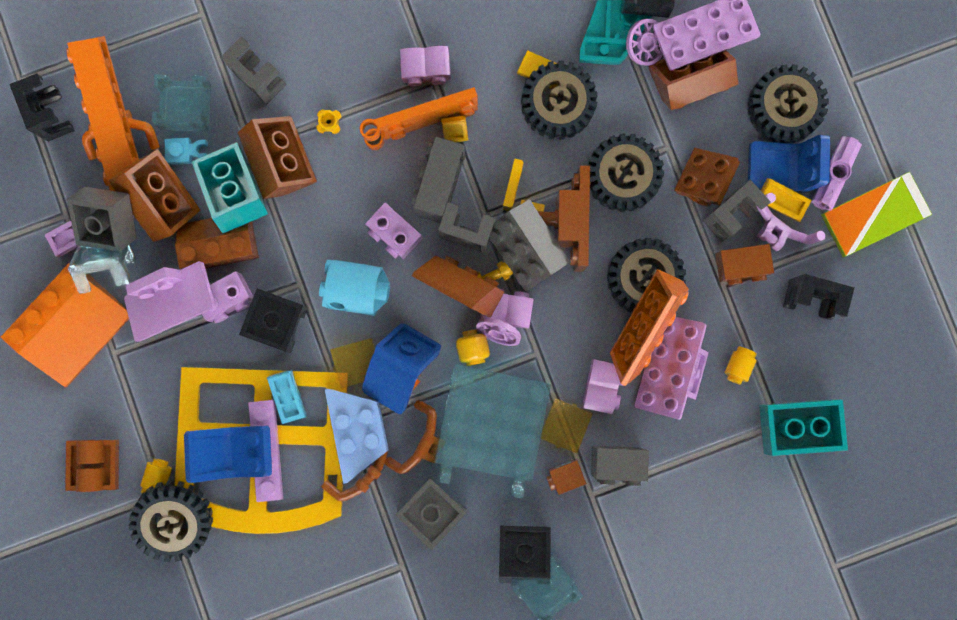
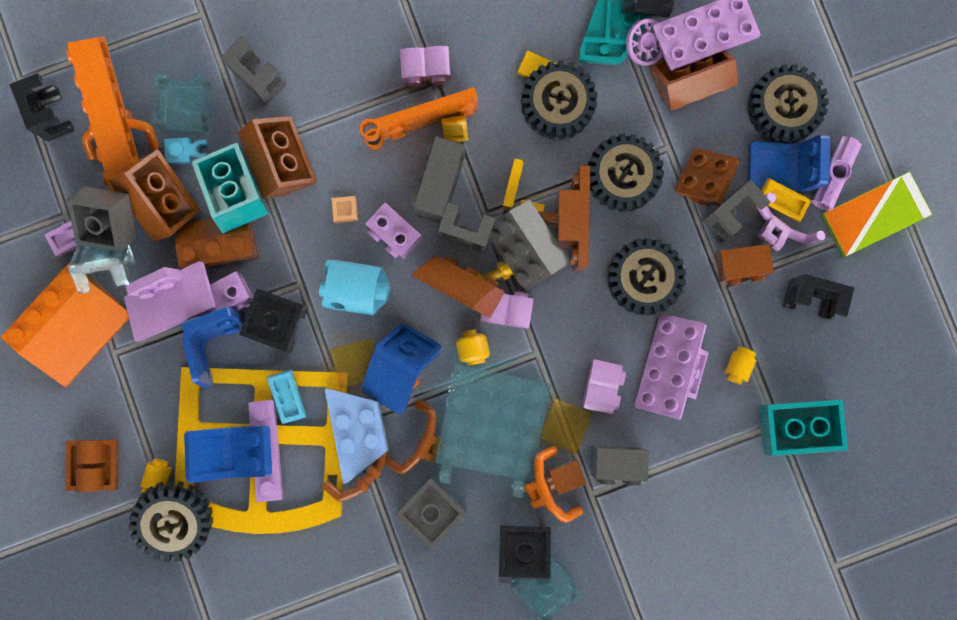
yellow plate [316,109,341,134] -> none
lavender wheel [476,317,521,346] -> none
orange slope [610,269,689,386] -> none
none -> blue piece [181,307,244,390]
none -> light nougat tile [331,196,359,223]
none -> orange piece [523,446,583,523]

